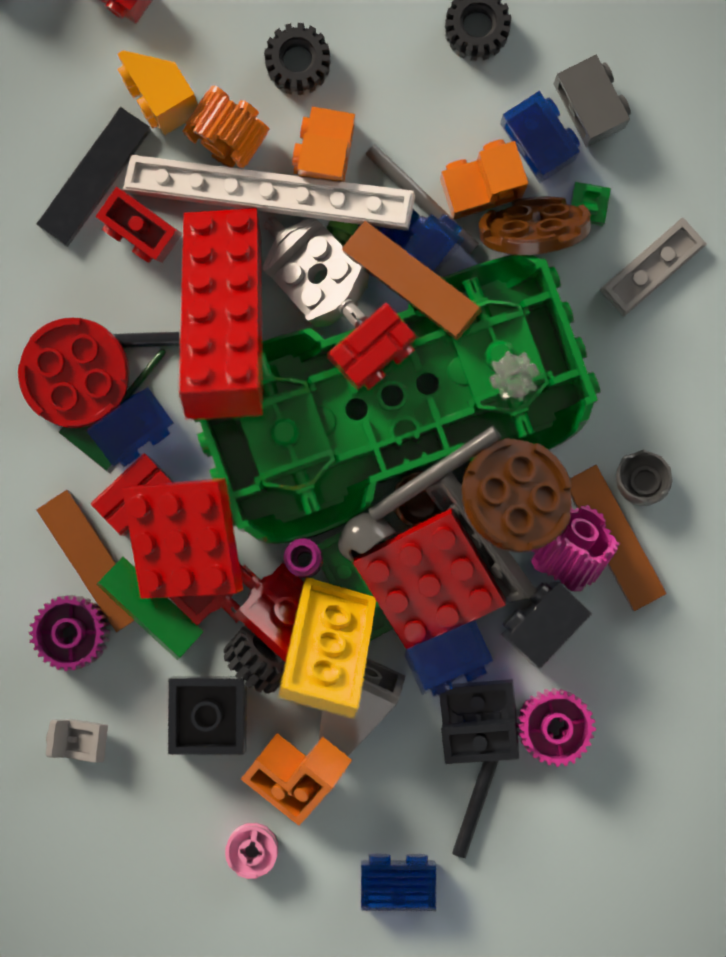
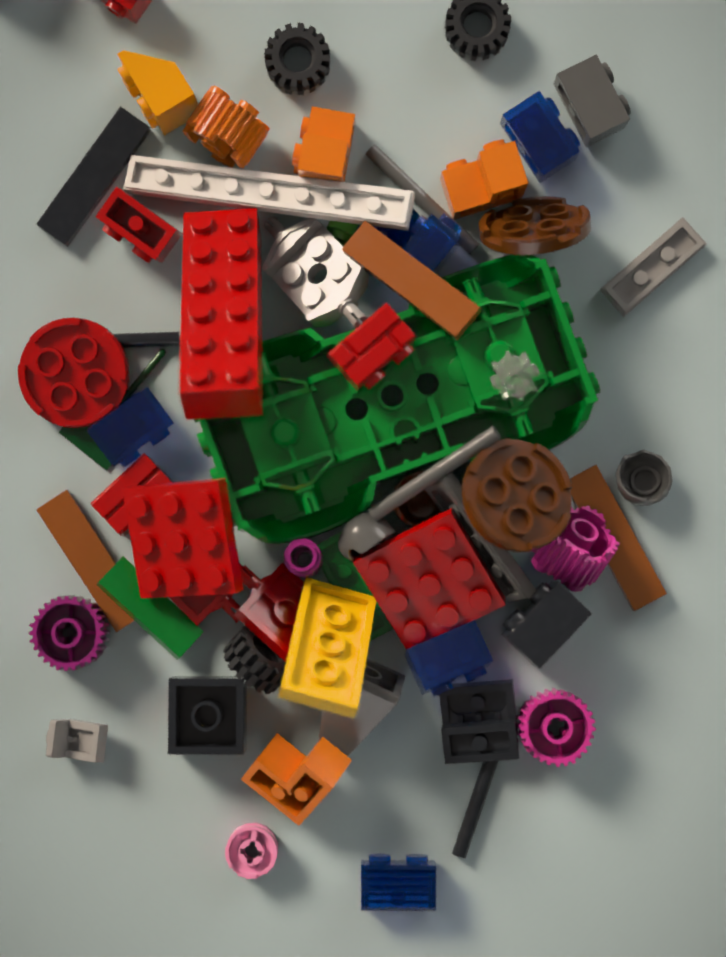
green tile [570,182,611,226] -> none

